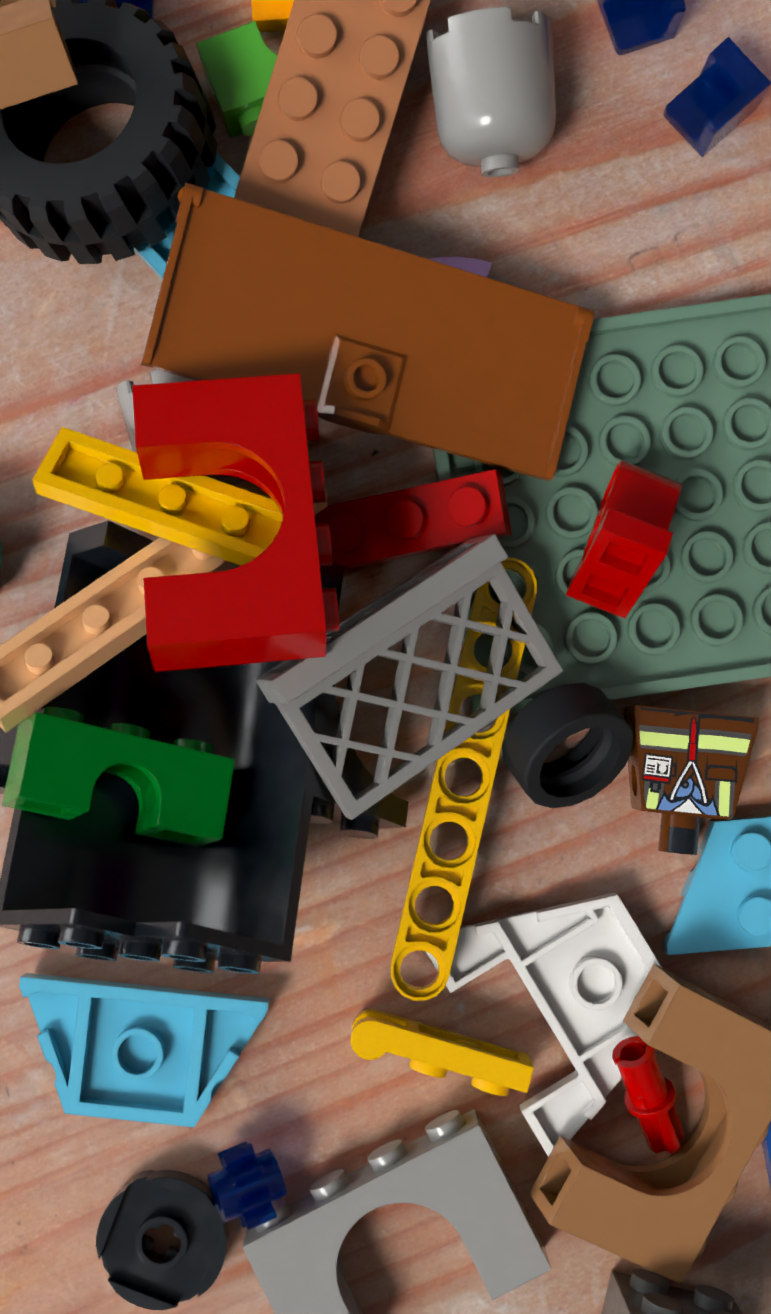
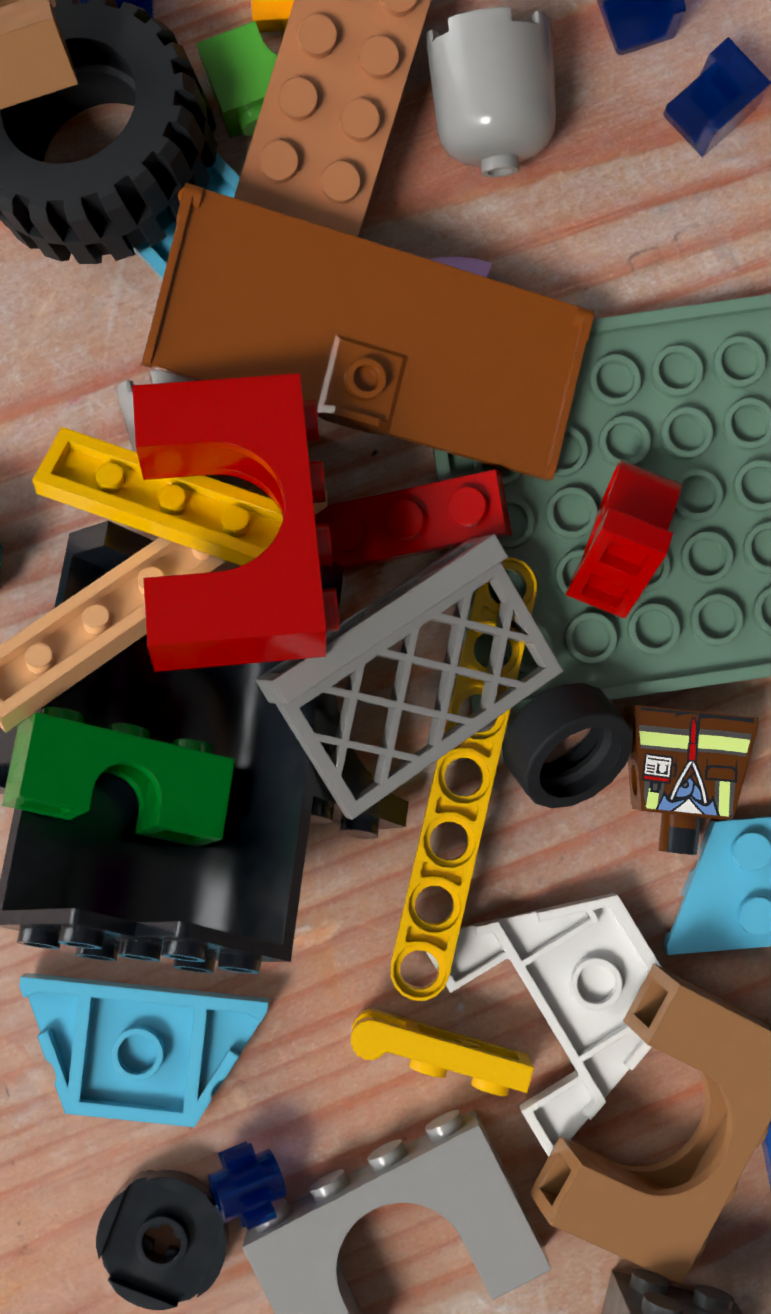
red axle [612,1036,684,1155] -> none

